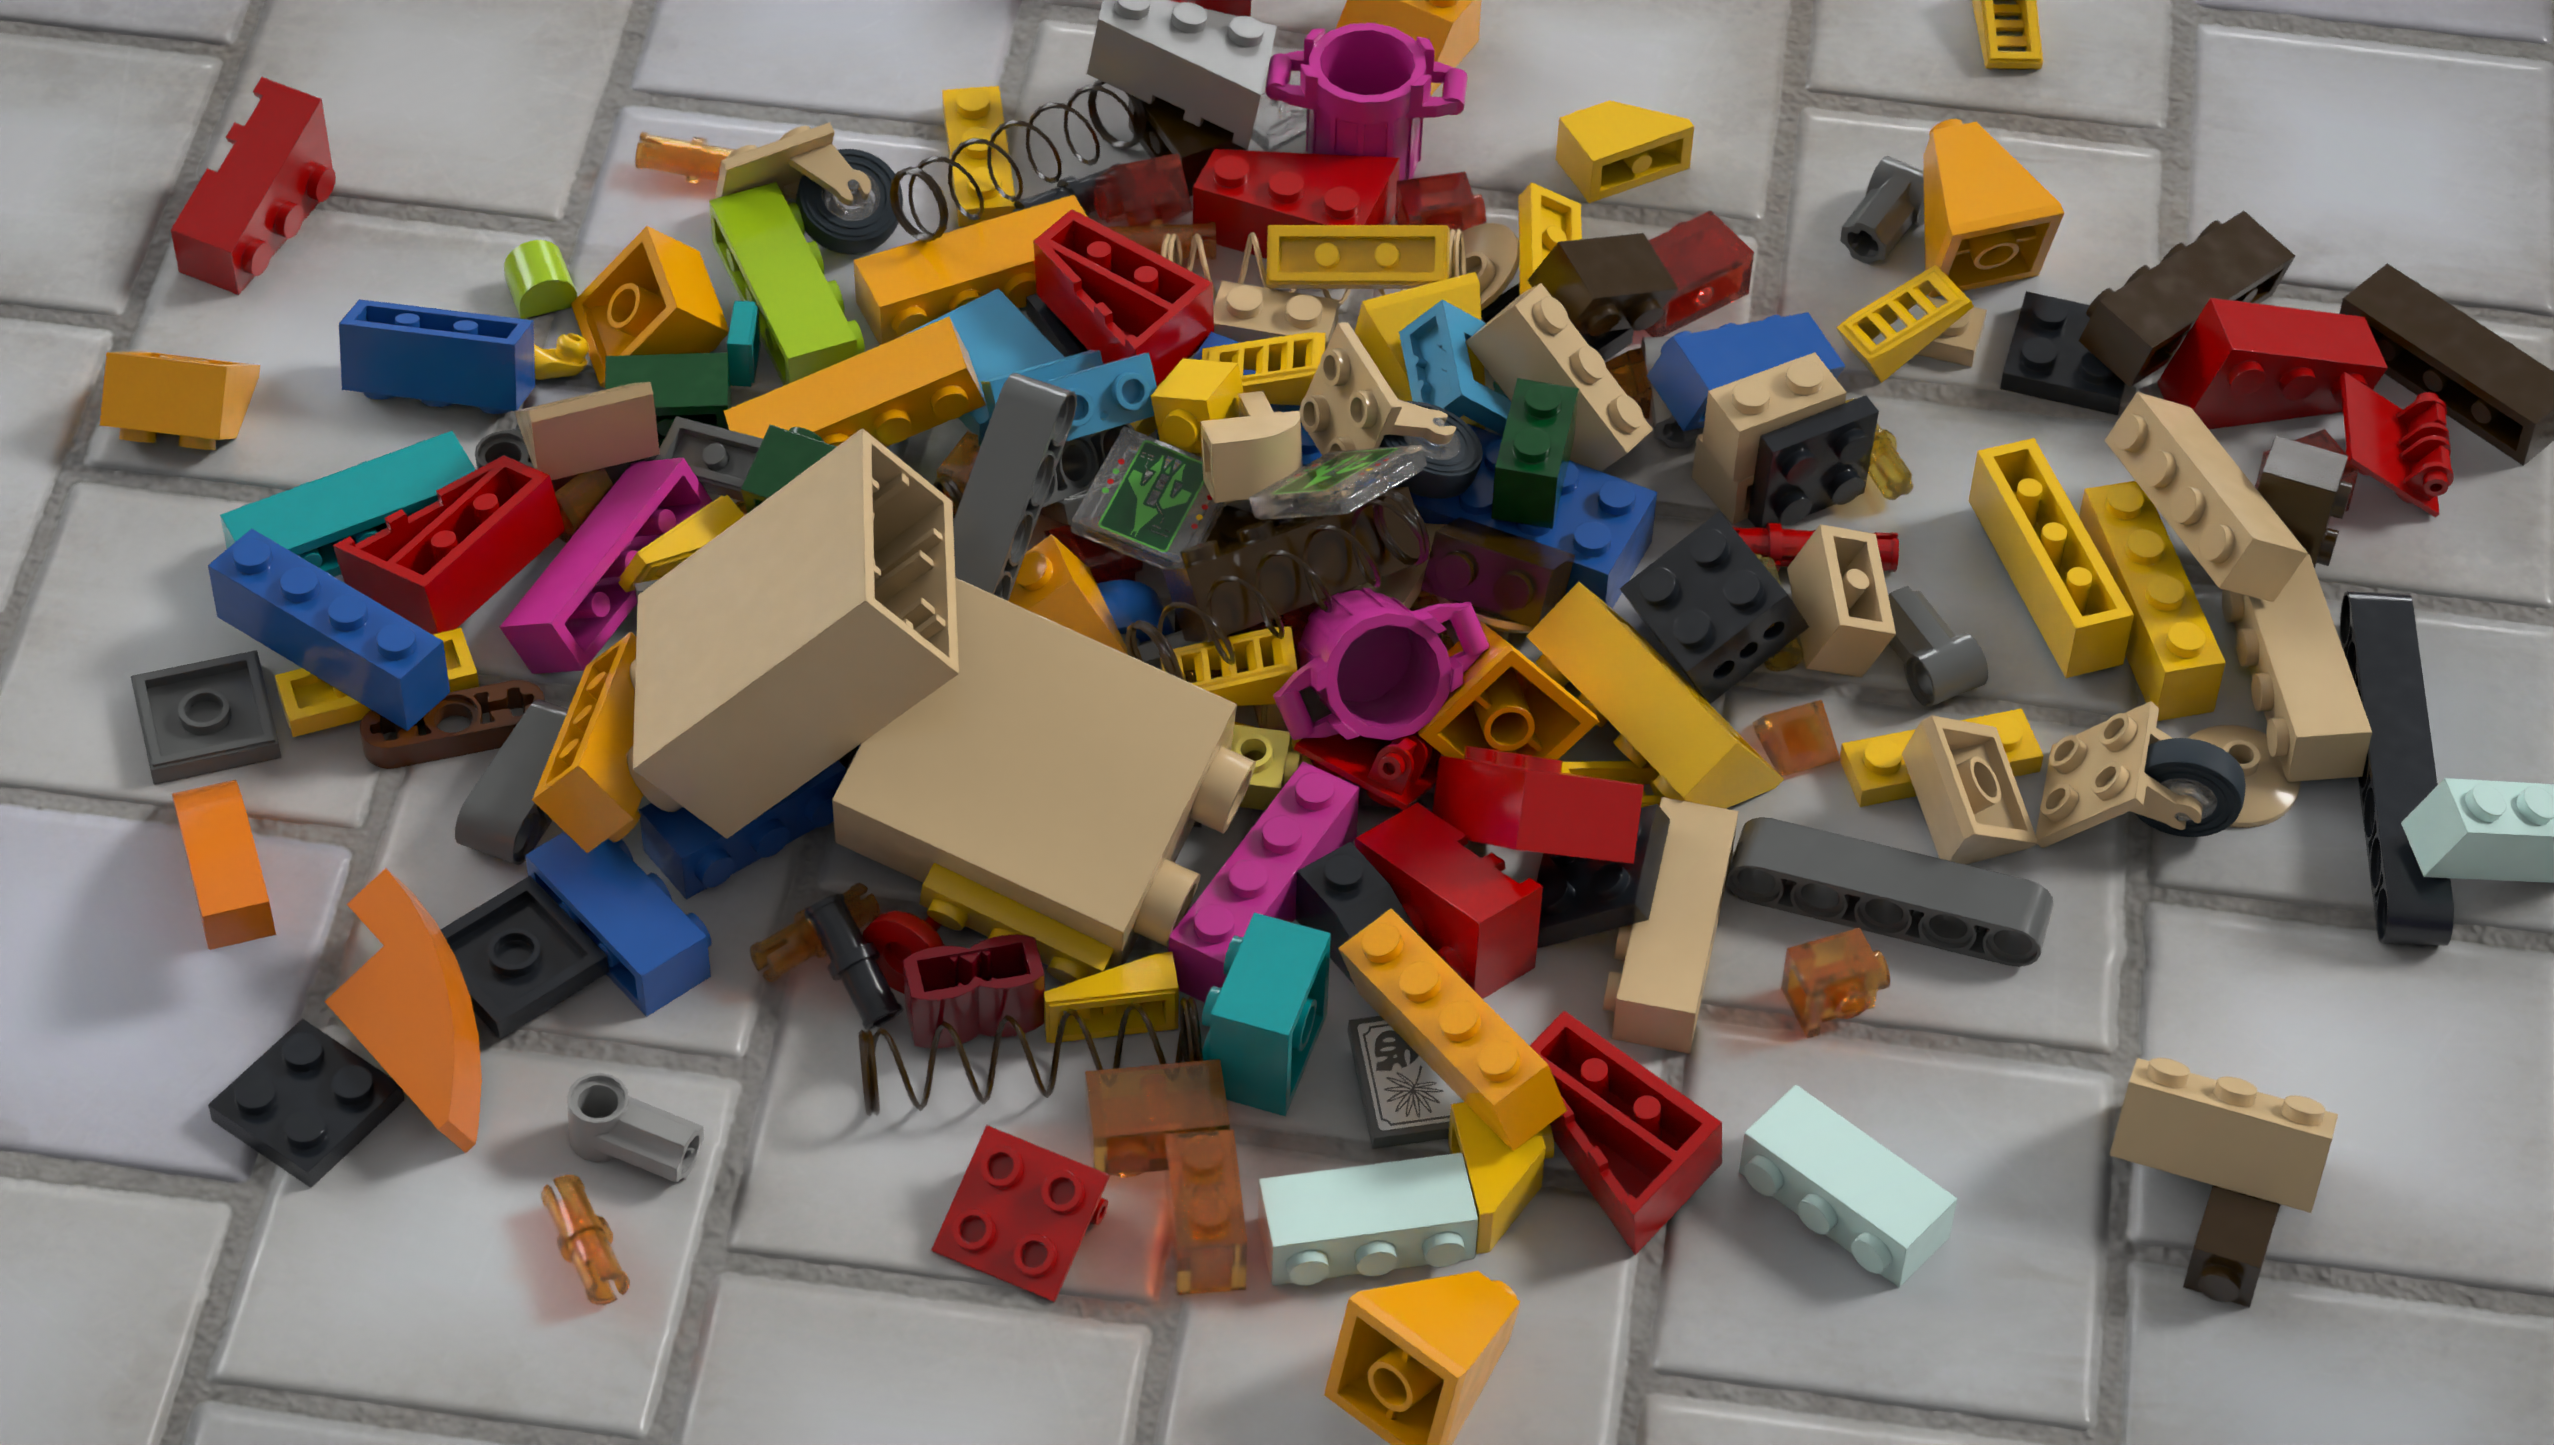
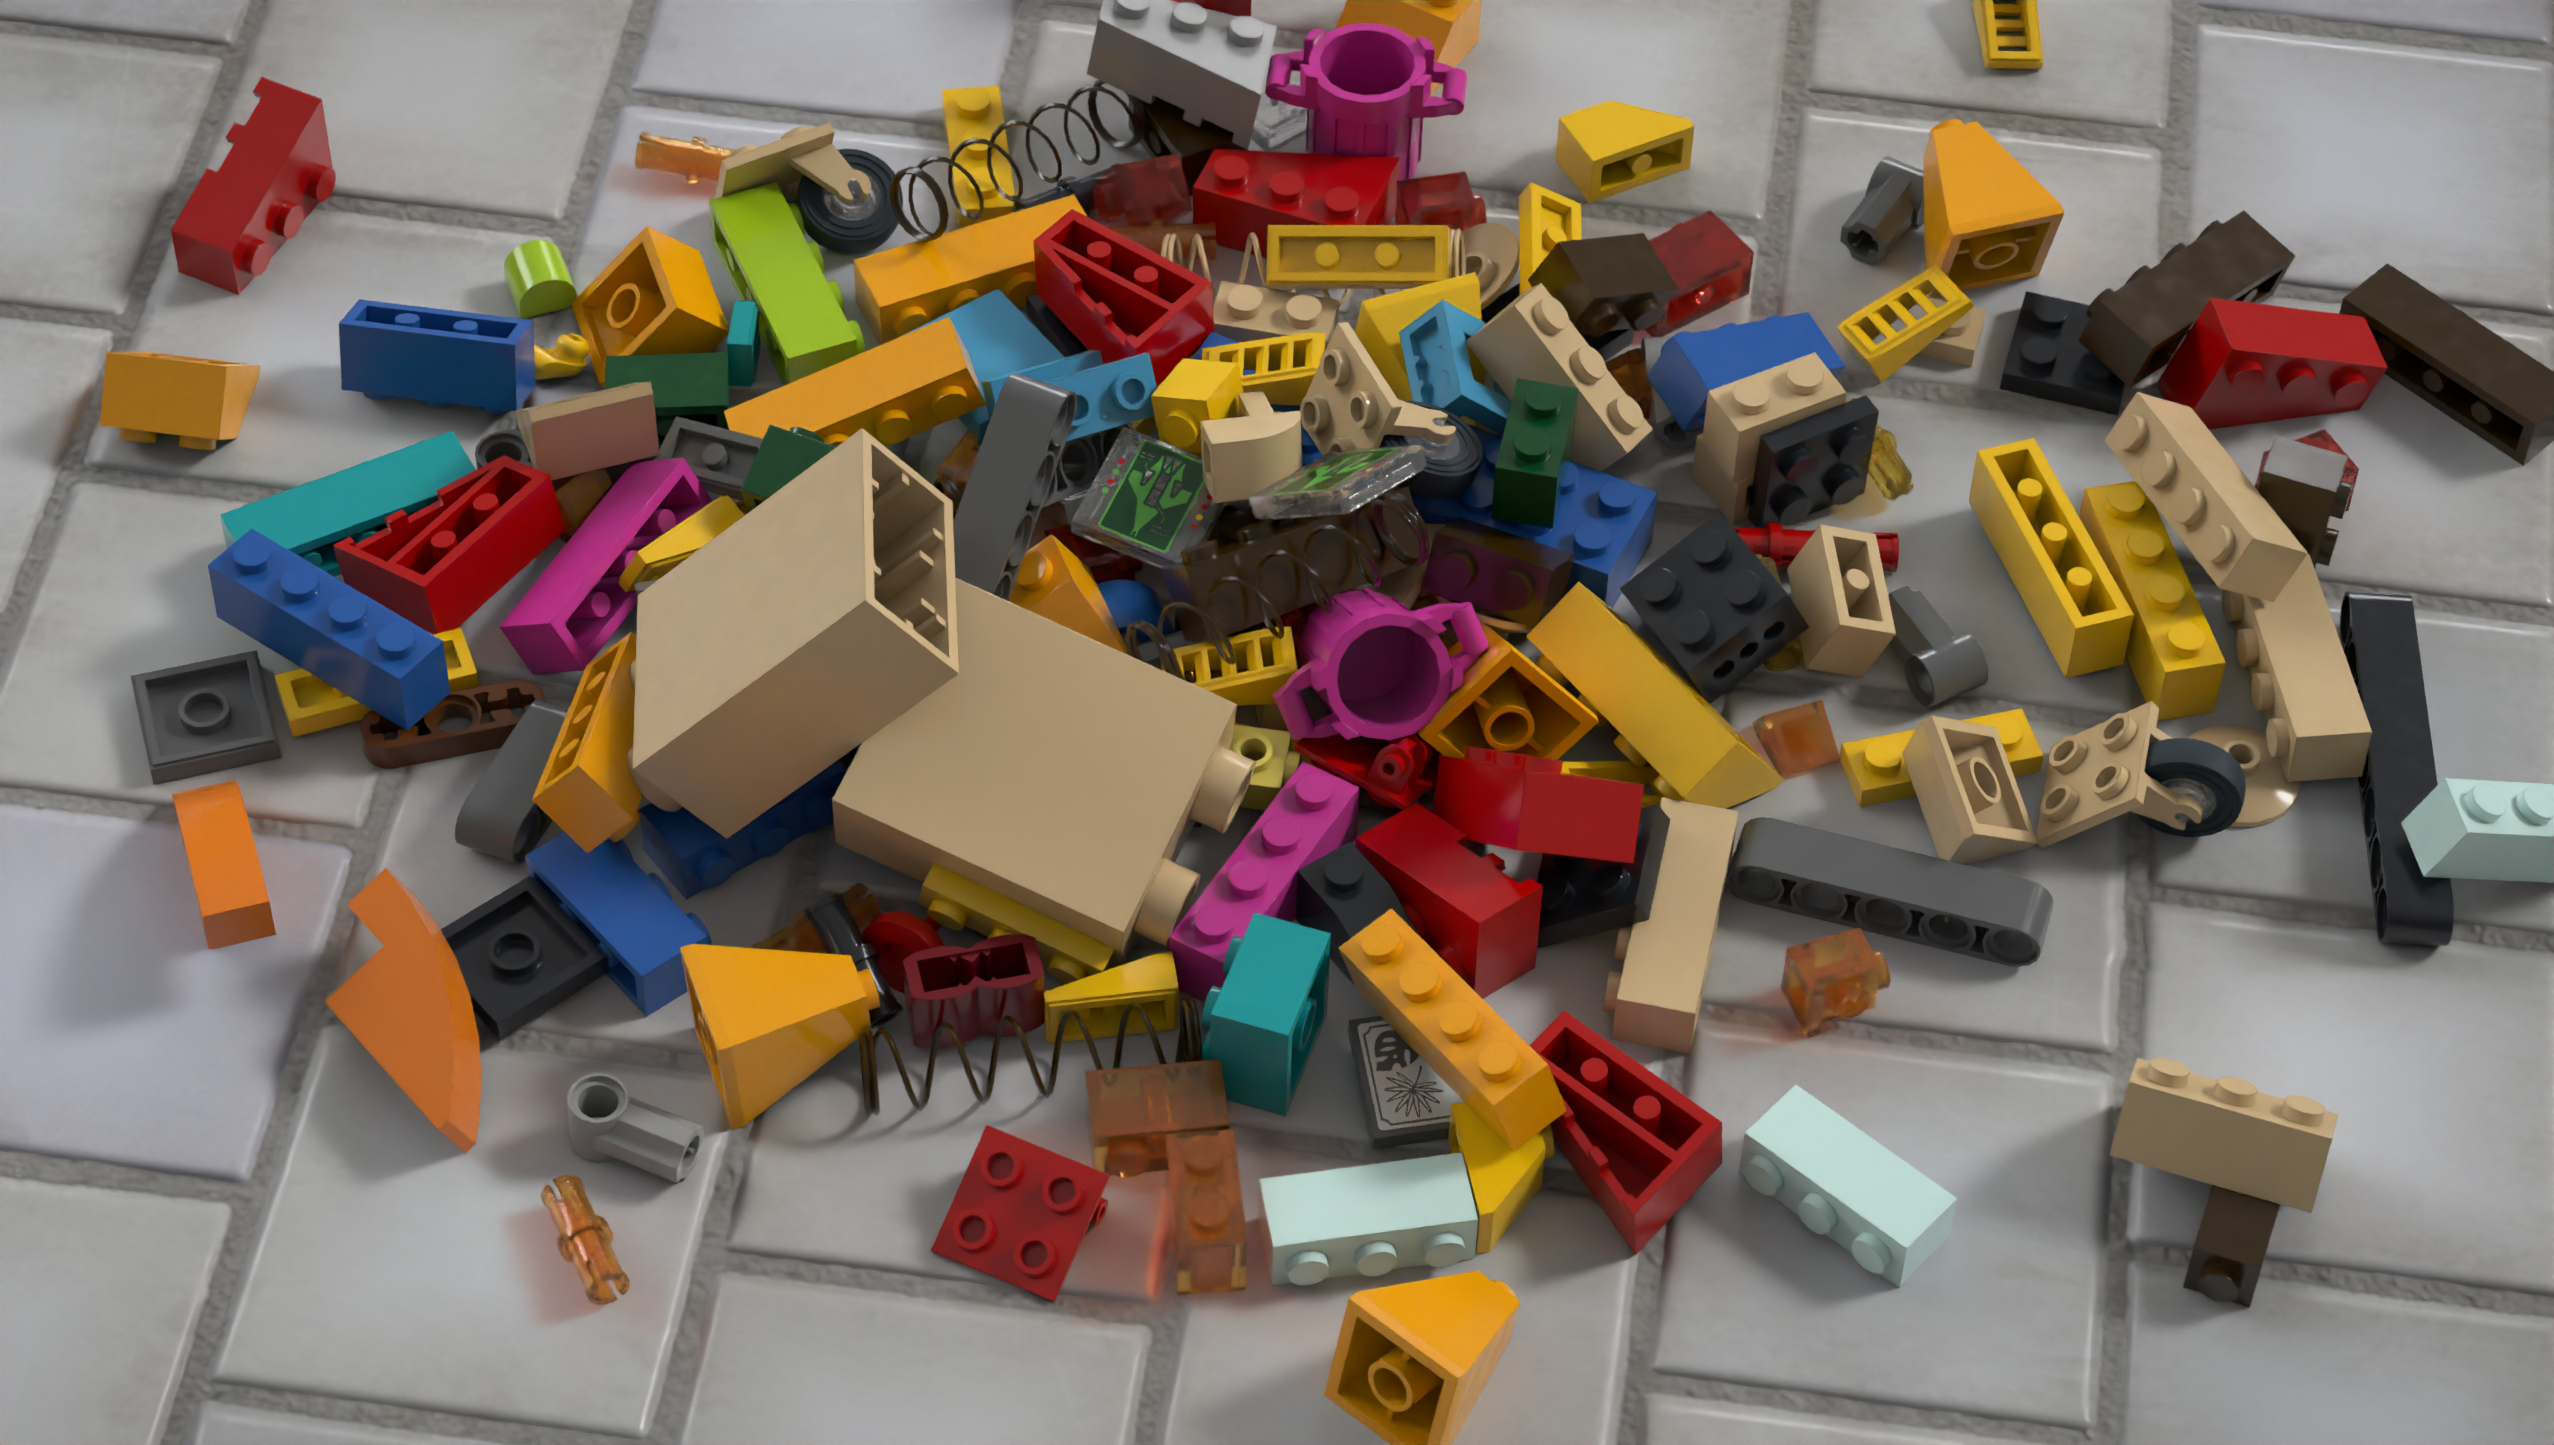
black plate [208,1018,405,1188] -> none
red hinge [2340,372,2454,517] -> none
none -> light orange slope [680,944,880,1130]

